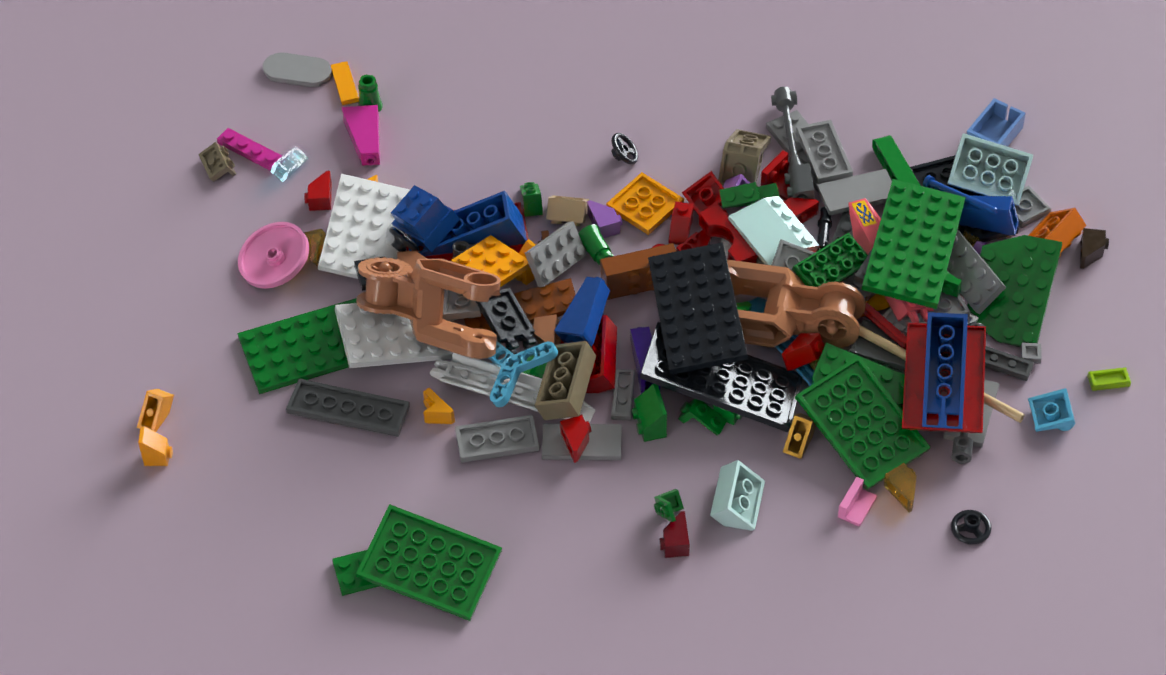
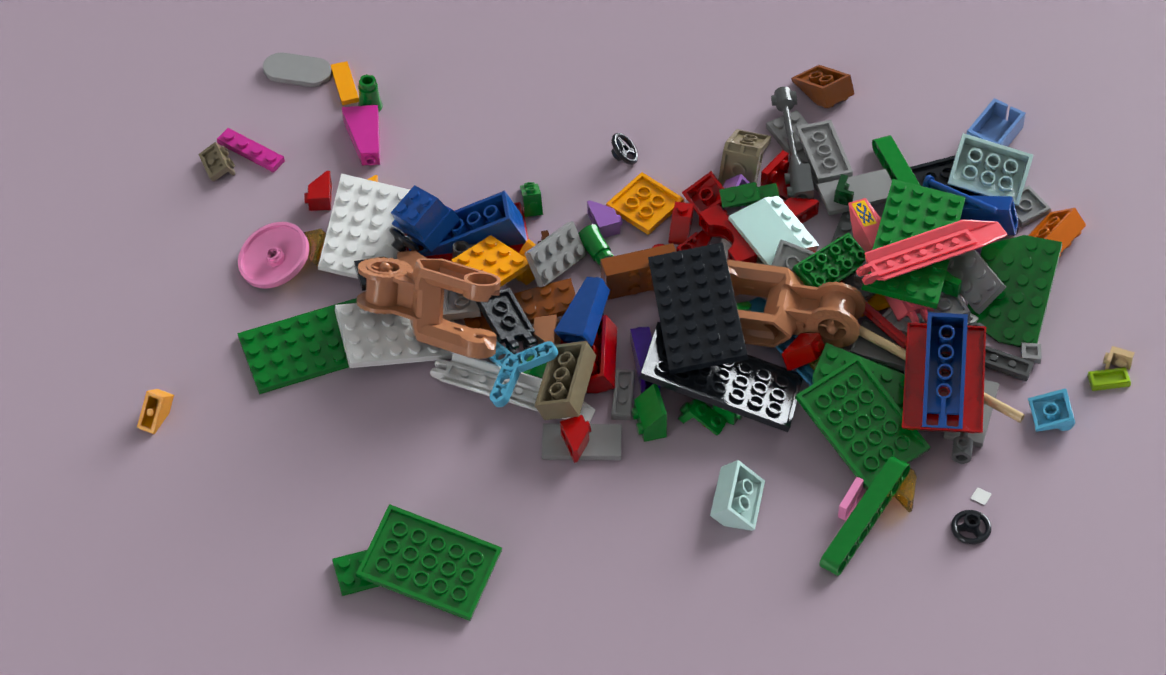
light orange slope [138,427,173,466] -> none
clear light blue slope [270,146,308,182] -> none
dark grey plate [286,379,410,437] -> none
light orange slope [423,387,455,424] -> none
light grey plate [455,415,539,463] -> none
tan slope [546,195,589,226] -> none
green bracket [654,489,684,522] -> none
dark red slope [659,511,690,558] -> none
pearl gold slope [783,413,816,459] -> none
black pin [816,207,832,252] -> none
dark brown slope [1080,228,1109,269] -> none
none -> dark orange slope [791,65,855,108]
none -> green beam [819,456,911,576]
none -> dark green bracket [834,174,854,206]
none -> coral hinge [856,220,1008,285]
none -> white sticker [971,488,992,505]
none -> tan bracket [1103,346,1135,370]

